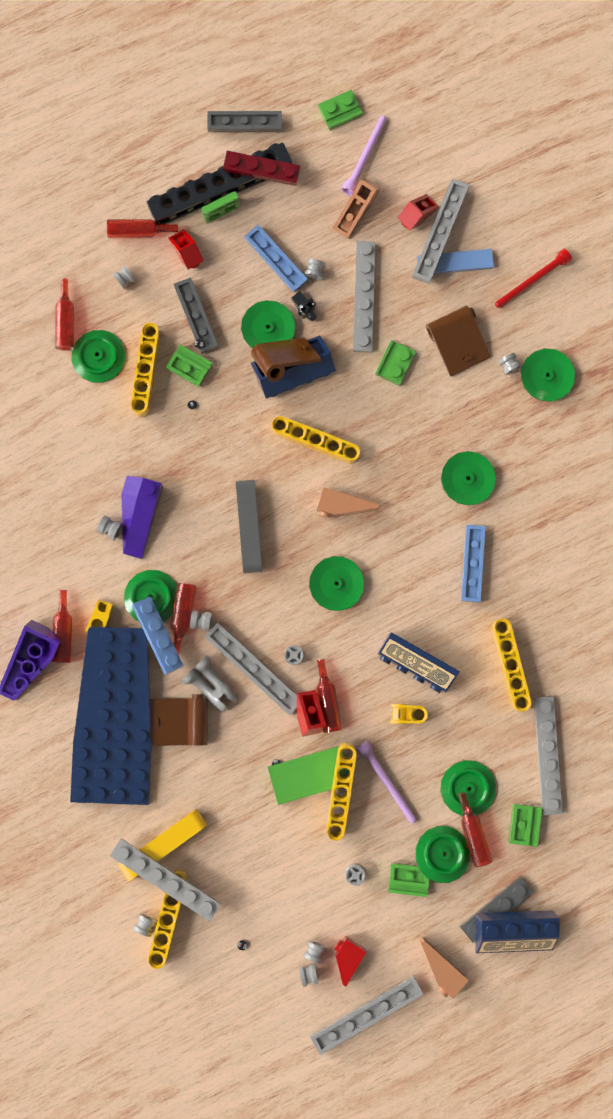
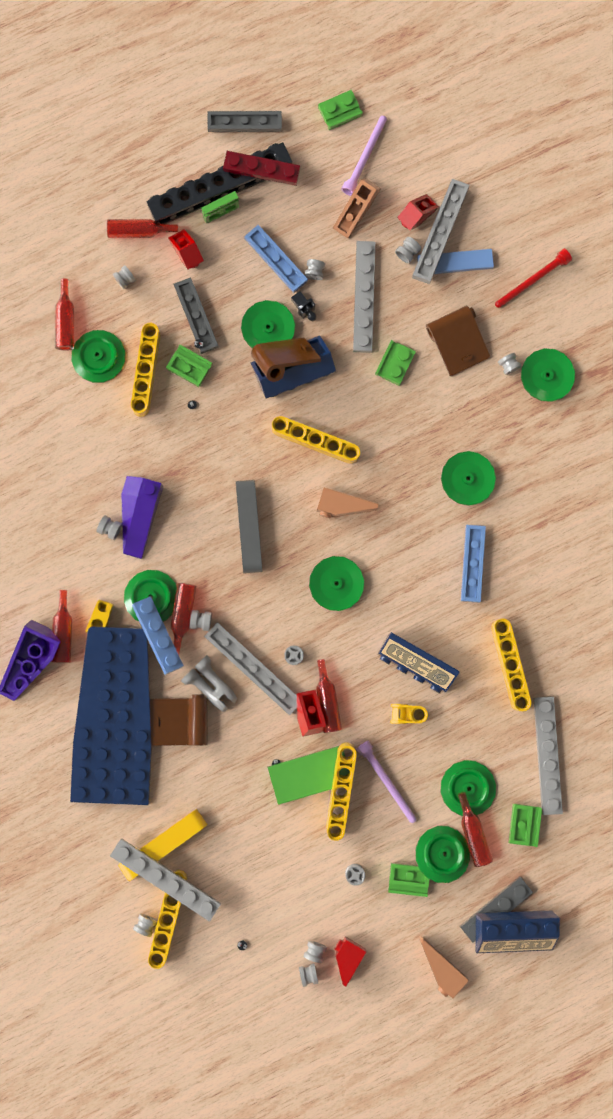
light grey plate [310,976,424,1055] -> none
none -> light grey wheel [395,237,421,264]

